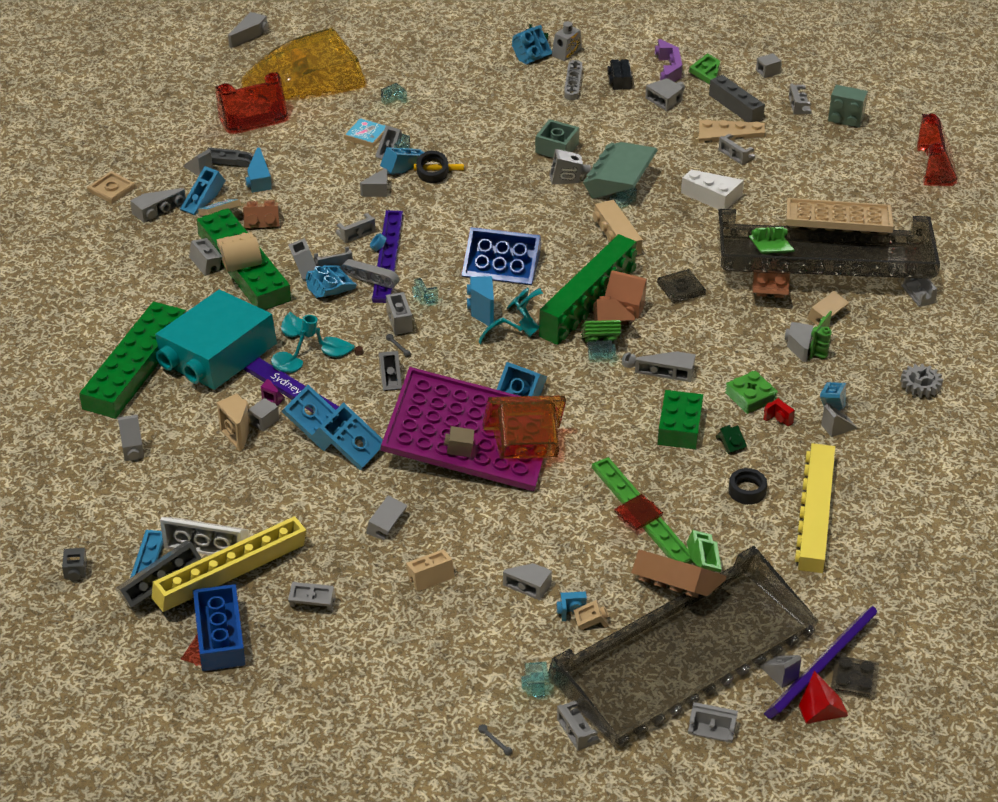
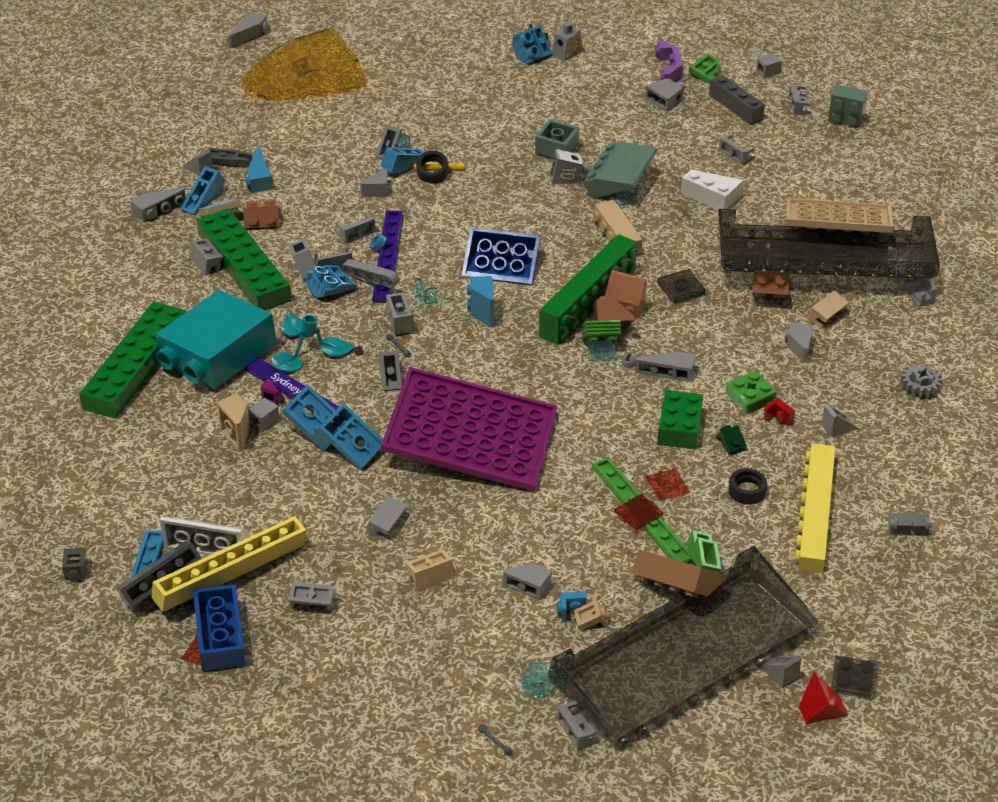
tan tile [87,171,136,204] -> none
light grey slope [118,415,144,461] -> none
clear red windscreen [215,72,288,134] -> none
tan brick [217,232,262,272] -> none
tile [344,118,386,148] -> none
clear light blue bracket [381,83,407,105] -> none
dark tan brick [444,426,474,457] -> none
teal plant [479,287,543,345] -> none
clear orange windscreen [482,396,566,459] -> none
dark azure slope [496,362,547,400] -> none
light grey beam [564,60,583,100] -> none
black brick [607,59,632,90] -> none
light grey hinge [688,702,738,743] -> none
tan wing [699,119,765,143] -> none
bright green hinge [749,227,795,254] -> none
dark purple tile [763,606,877,719] -> none
bright green hinge [809,311,832,359] -> none
dark azure slope [820,382,846,411] -> none
clear red windscreen [917,113,958,186] -> none
none -> clear red piece [646,469,690,501]
none -> light grey hinge [888,513,932,534]

